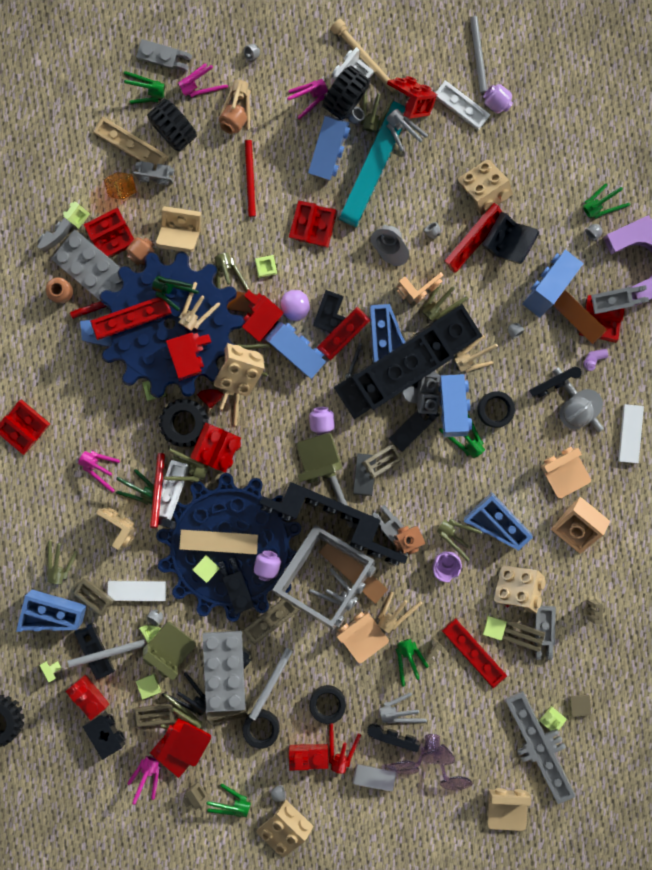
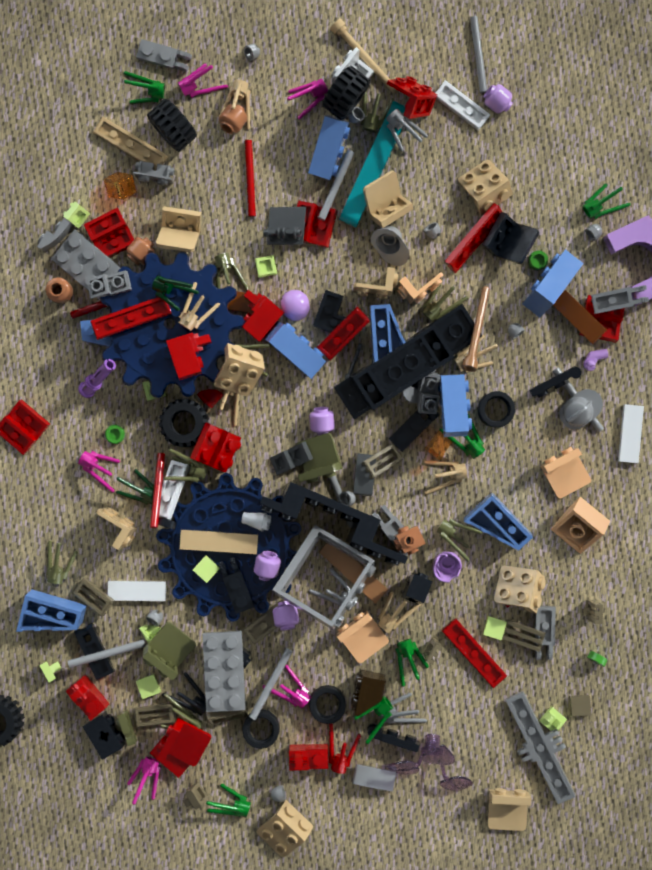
none -> medium lavender pin [78,359,116,398]
none -> light grey slope [86,270,132,299]
none -> bright green tile [105,425,125,444]
none -> olive plate [116,709,137,746]
none -> white cone [241,512,271,532]
none -> dark pink plant [262,665,311,709]
none -> dark grey hinge [263,207,306,245]
none -> dark grey slope [270,441,313,475]
none -> lavender head [272,601,299,631]
none -> light grey bar [318,150,354,221]
none -> light grey hinge [339,491,356,506]
none -> dark brown slope [351,670,386,716]
none -> tan bracket [353,267,398,299]
none -> green plant [354,696,393,744]
none -> tan bracket [363,170,413,228]
none -> black brick [401,572,433,605]
none -> clear orange panel [424,430,452,460]
none -> tan plant [424,461,467,495]
none -> medium nougat piece [461,286,490,372]
none -> bright green tile [528,250,548,270]
none -> bright green tile [587,651,607,667]

